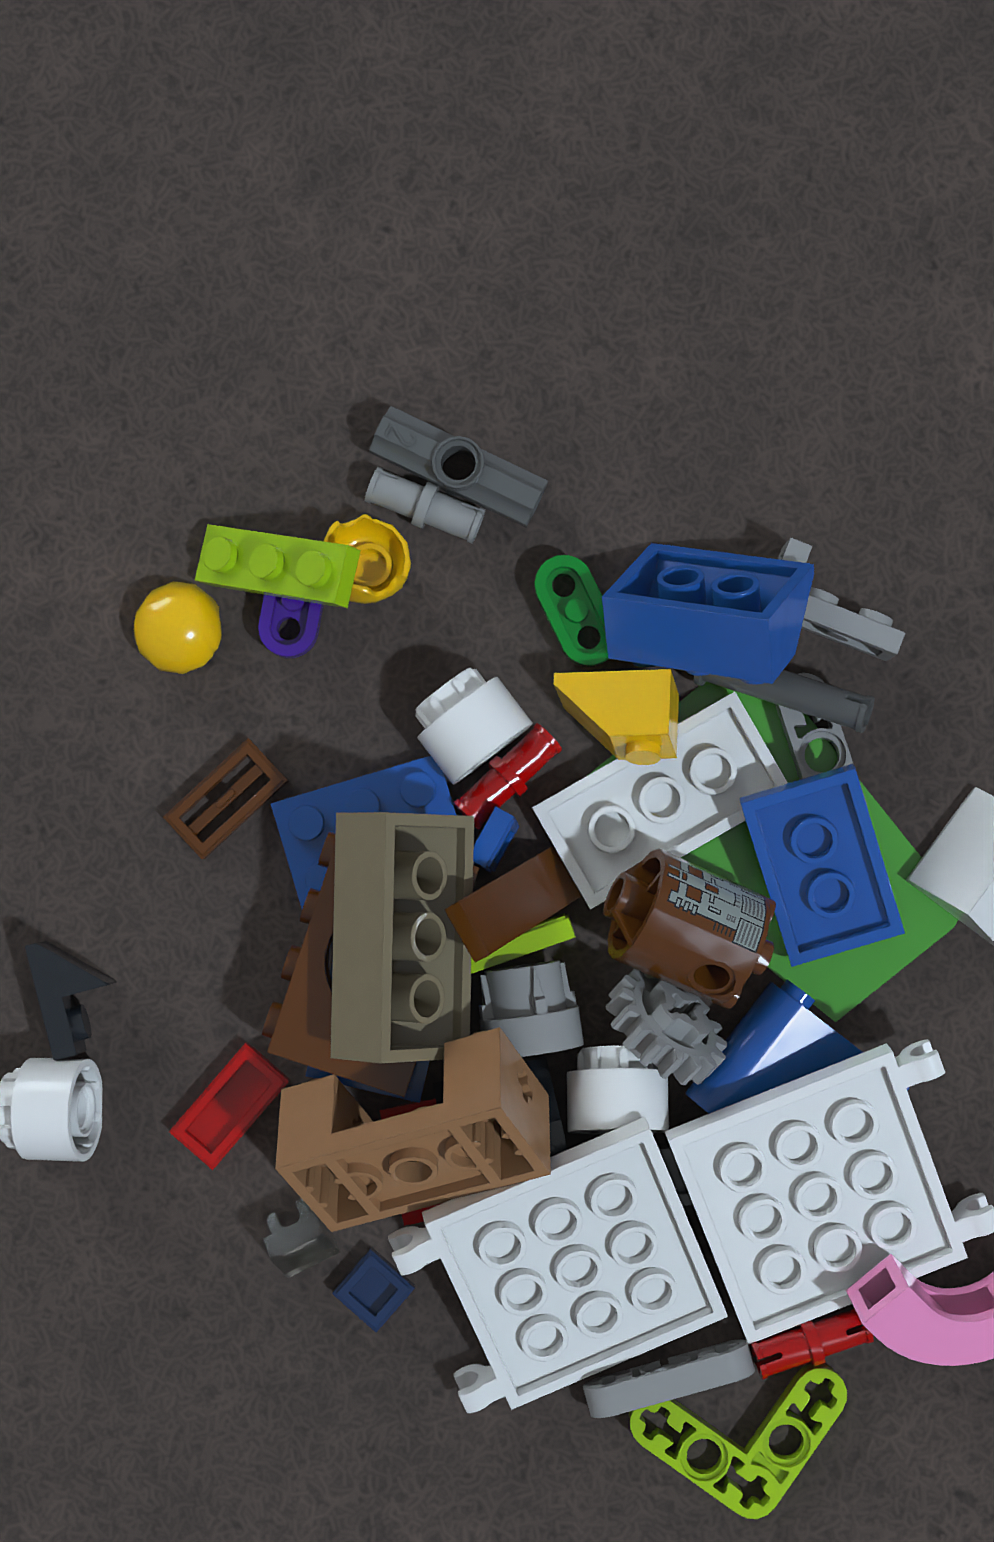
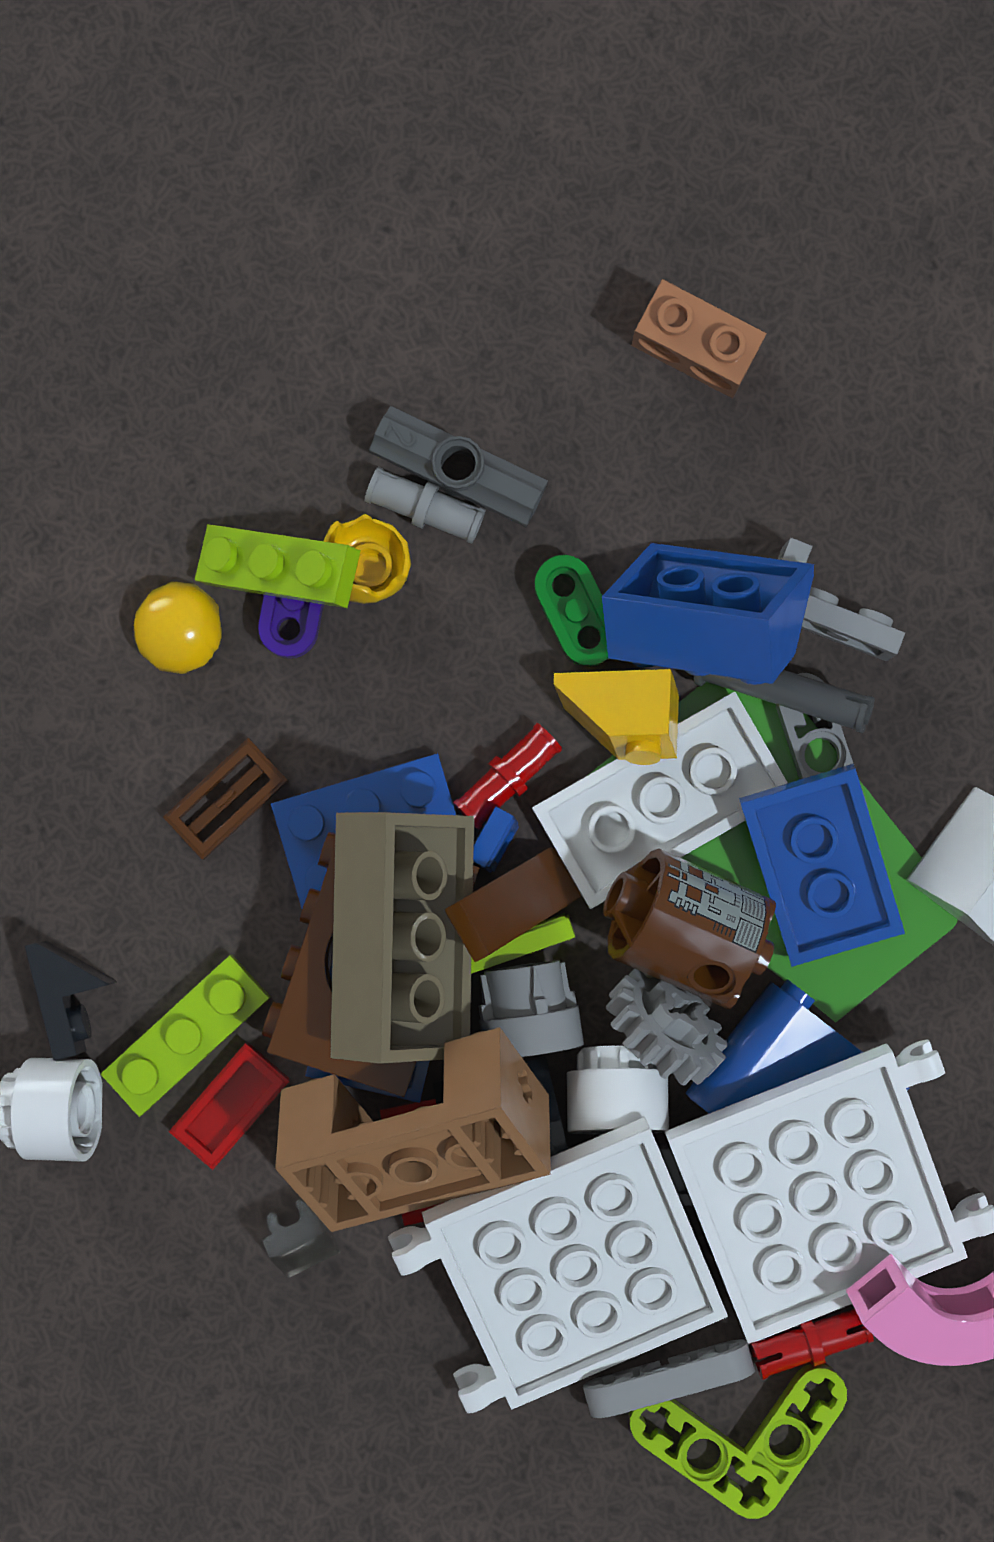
dark blue tile [332,1247,415,1332] -> none
white piece [415,667,533,785] -> none
none -> lime plate [100,955,271,1117]
none -> nougat brick [631,279,767,399]

